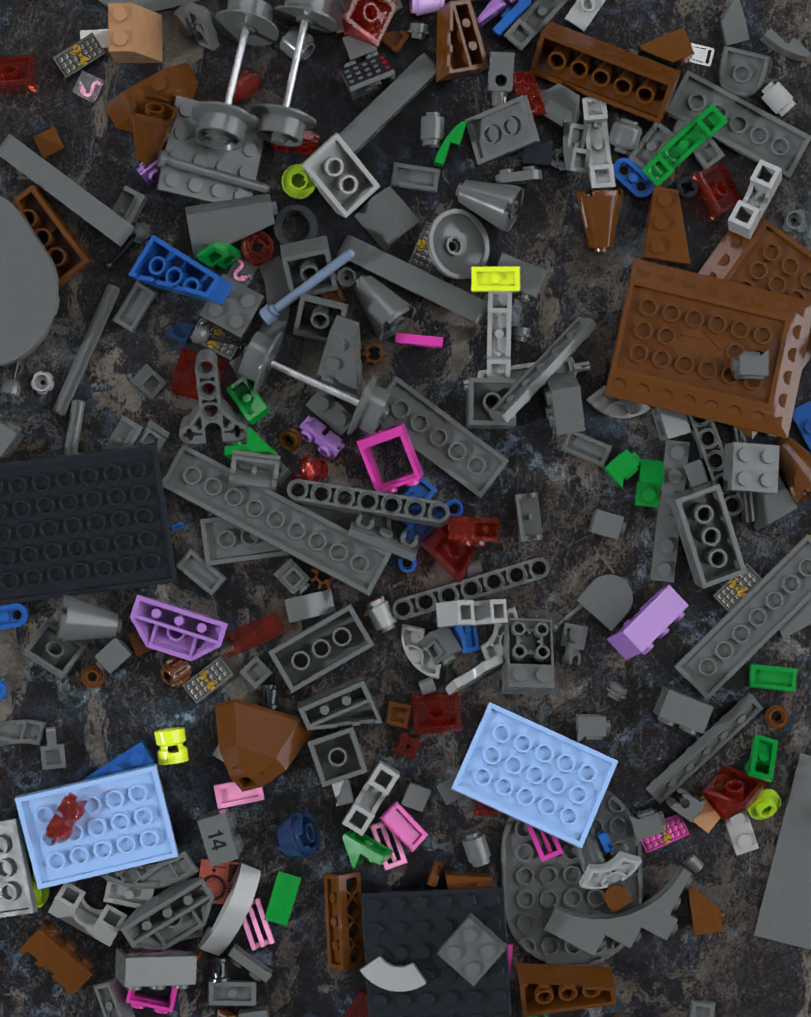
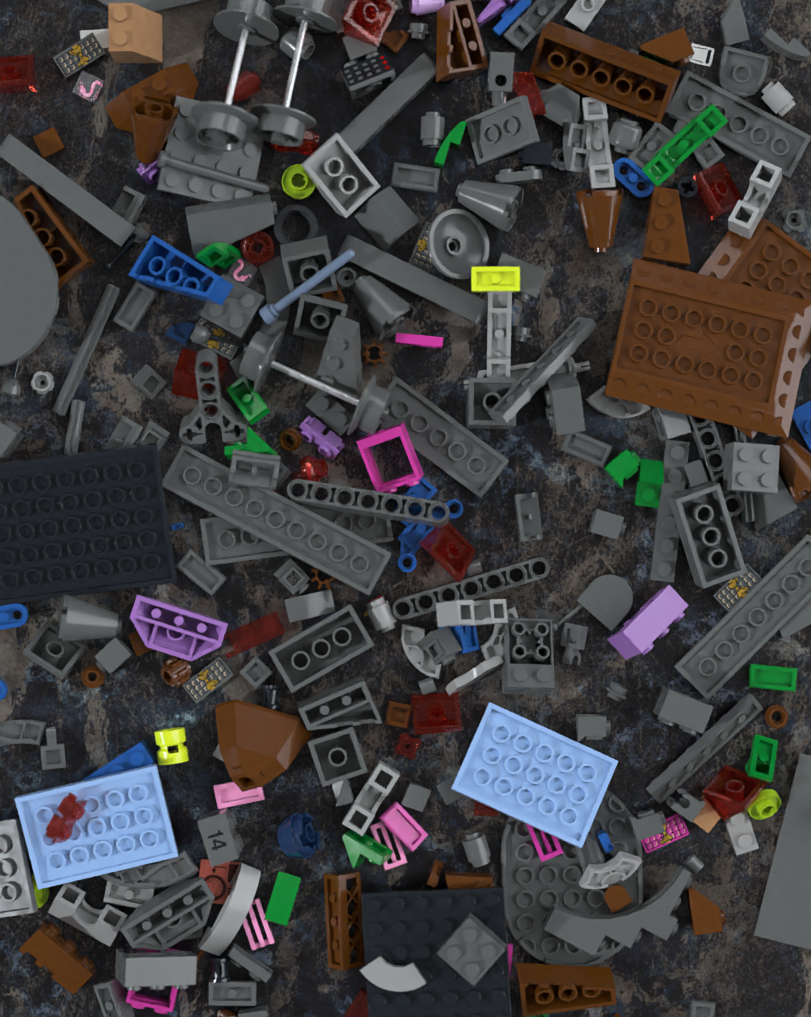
dark grey plate [173,2,220,51] -> none
dark grey plate [347,512,419,562] -> none
clear red brick [448,515,500,546] -> none
dark grey window [731,349,769,380] -> none

